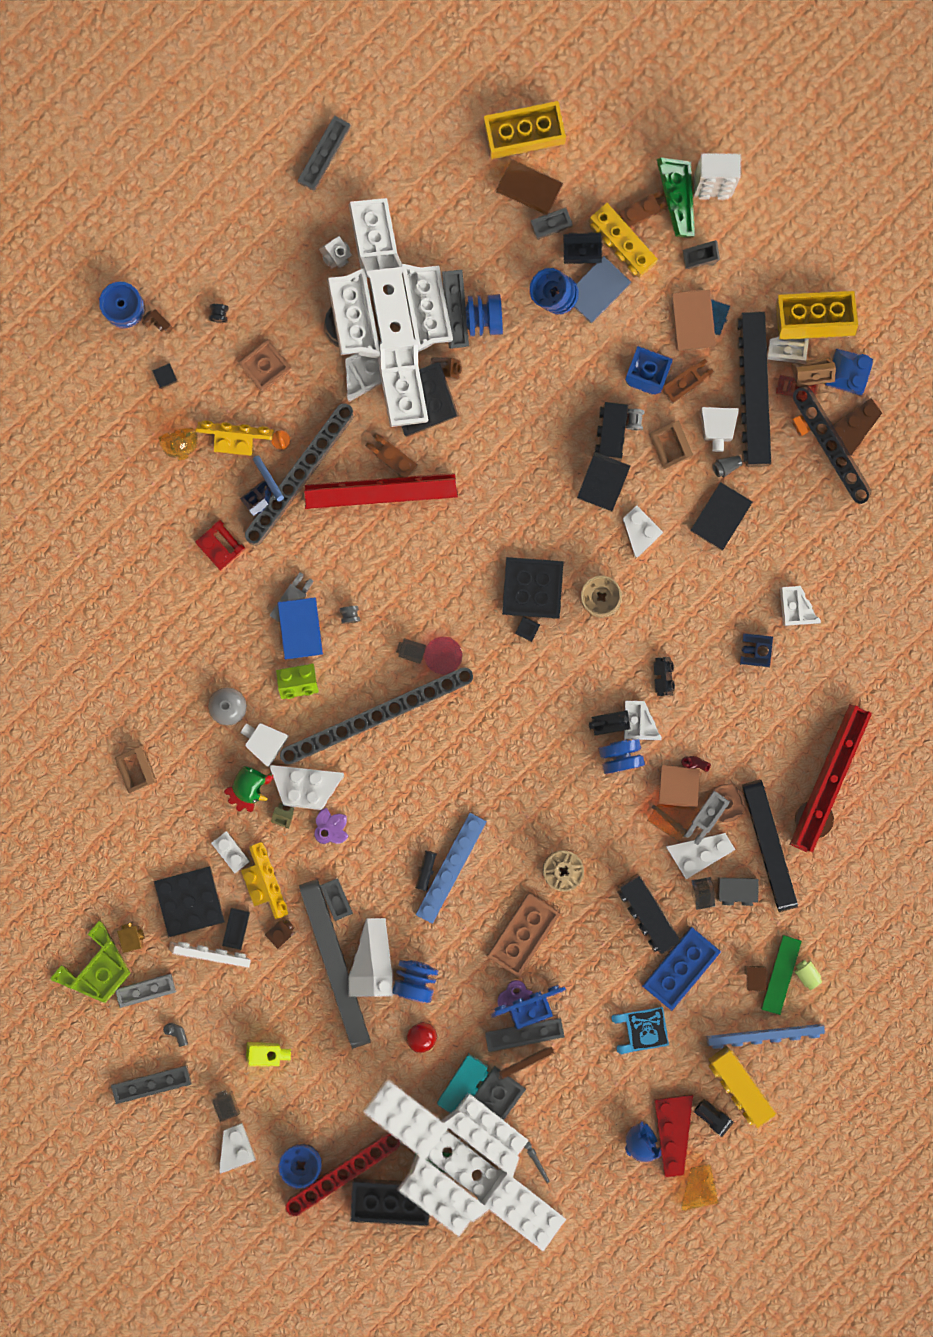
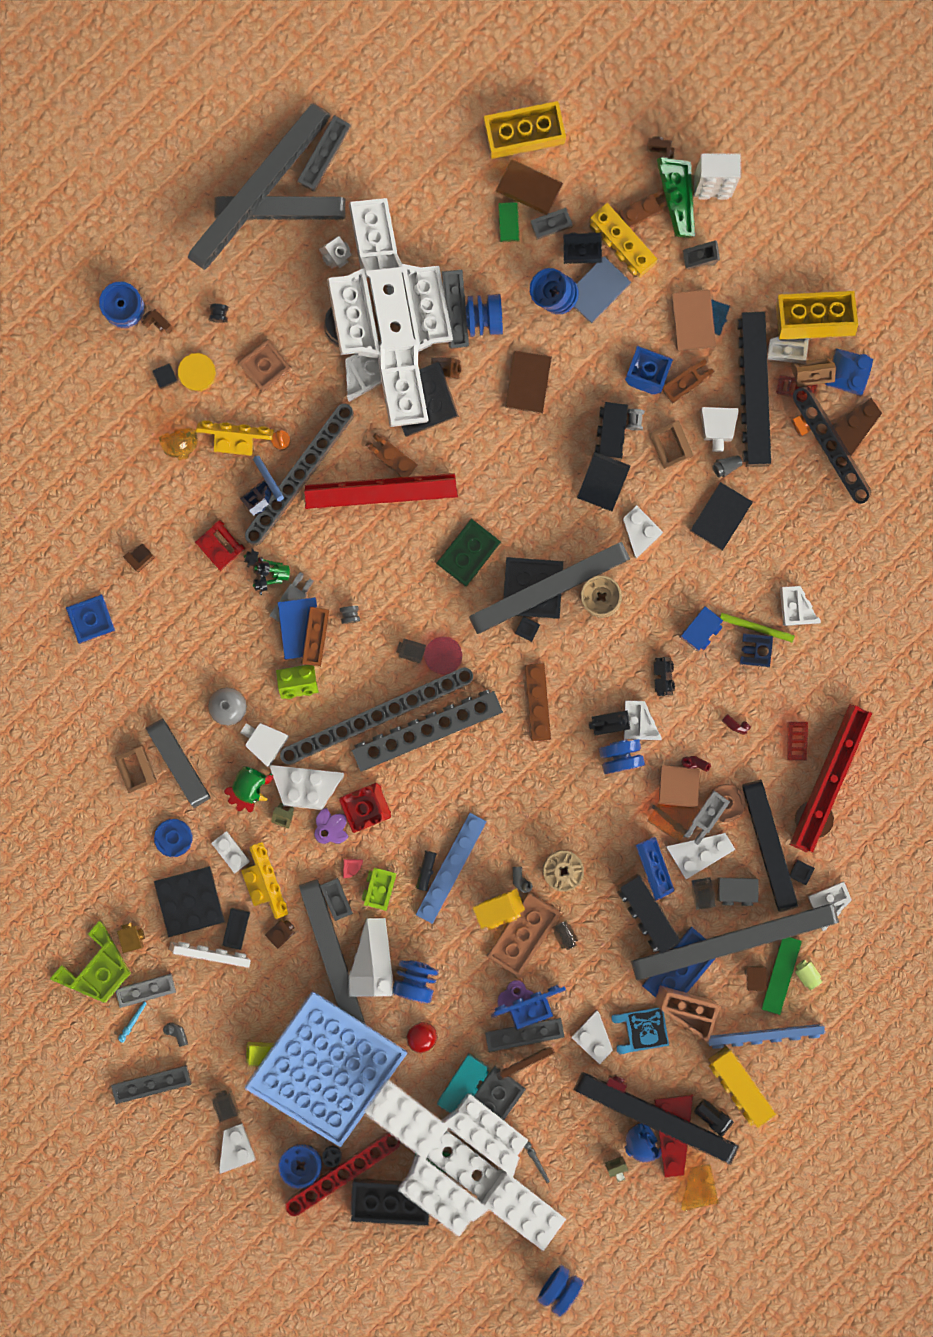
none -> blue tile [66,594,116,644]
none -> medium azure piece [118,1001,147,1042]
none -> reddish brown panel [123,544,155,573]
none -> dark grey beam [146,718,211,808]
none -> blue tile [154,819,193,857]
none -> yellow tile [178,353,216,391]
none -> dark grey beam [188,103,330,270]
none -> dark grey beam [215,196,346,220]
none -> plant [244,548,290,595]
none -> light blue plate [245,991,407,1147]
none -> dark orange plate [301,607,329,667]
none -> black wheel [322,1145,342,1167]
none -> red slope [339,783,391,833]
none -> coral tile [343,859,363,878]
none -> dark grey brick [352,689,503,772]
none -> lime bracket [362,867,397,911]
none -> dark green tile [436,518,501,587]
none -> dark grey beam [469,542,630,634]
none -> yellow brick [472,888,525,930]
none -> green tile [499,202,519,242]
none -> reddish brown tile [505,351,552,414]
none -> dark grey arm [513,867,533,893]
none -> dark orange plate [525,663,551,741]
none -> blue wheel [537,1265,584,1317]
none -> clear smoke brick [552,920,578,950]
none -> white wing [571,1010,613,1064]
none -> black beam [573,1072,740,1164]
none -> olive tile [605,1156,628,1182]
none -> dark red bracket [606,1075,627,1093]
none -> dark grey beam [631,903,839,980]
none -> blue tile [636,837,674,900]
none -> reddish brown bracket [647,136,674,159]
none -> nougat wedge [654,986,720,1042]
none -> blue brick [680,606,723,652]
none -> lime bar [720,613,795,643]
none -> dark red arm [722,714,751,735]
none -> clear red slope [787,722,808,761]
none -> black tile [789,860,815,885]
none -> white wing [808,882,852,931]

